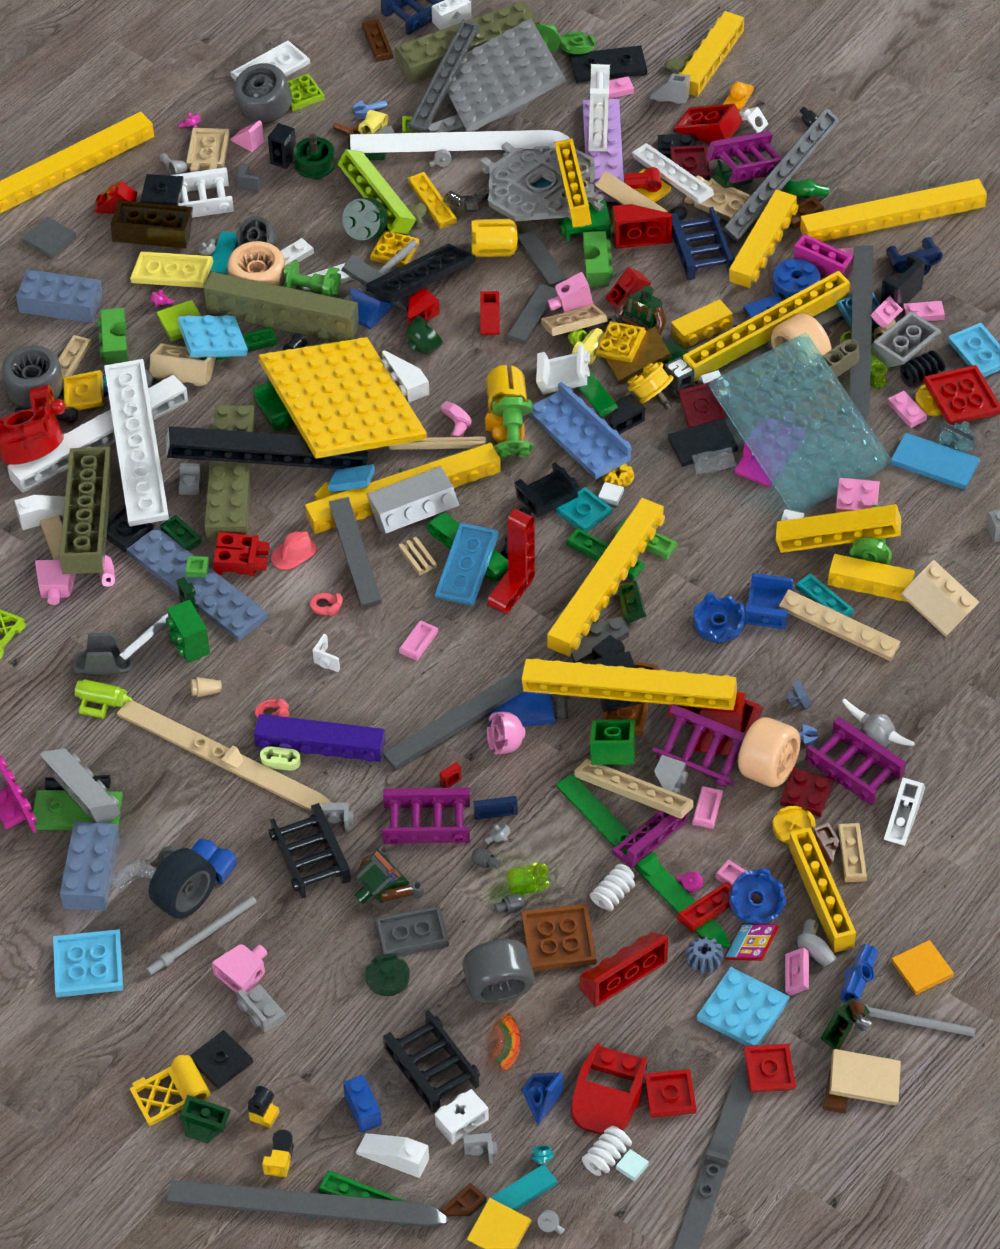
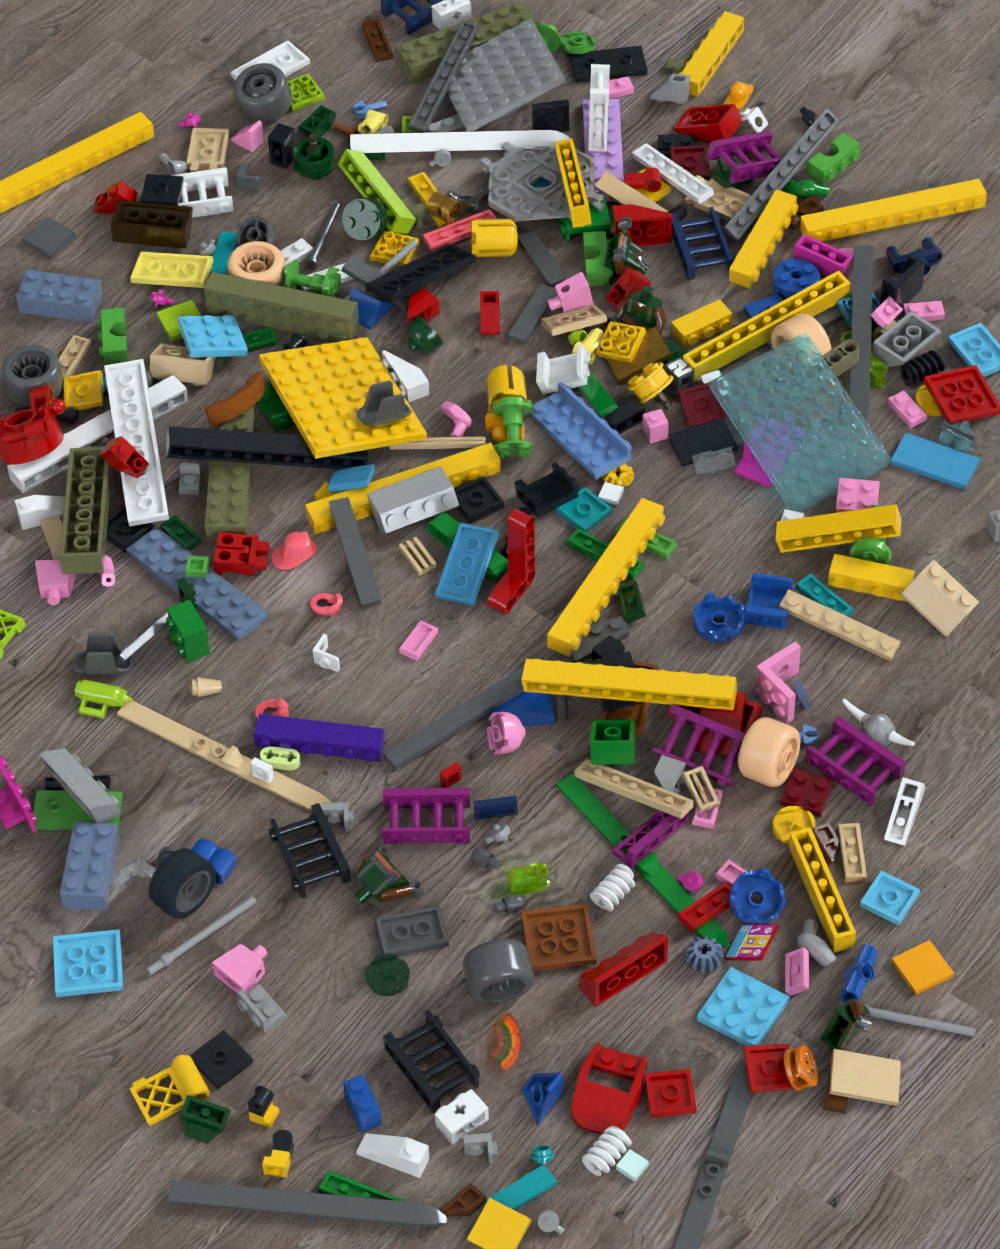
none -> red slope [99,436,149,479]
none -> dark orange slope [204,371,266,427]
none -> white tile [251,757,274,783]
none -> dark green slope [298,105,336,137]
none -> flat silver bar [304,202,341,269]
none -> dark grey piece [357,380,412,427]
none -> coral plate [423,209,497,251]
none -> pearl gold wheel [427,191,462,224]
none -> black plate [454,476,505,523]
none -> black plate [532,99,569,132]
none -> torso [604,217,649,275]
none -> bright pink brick [642,409,669,444]
none -> tan tile [682,766,720,813]
none -> bright pink bracket [755,641,801,724]
none -> orange head [784,1045,818,1091]
none -> bright green arch [806,133,860,185]
none -> medium azure plate [860,871,920,926]

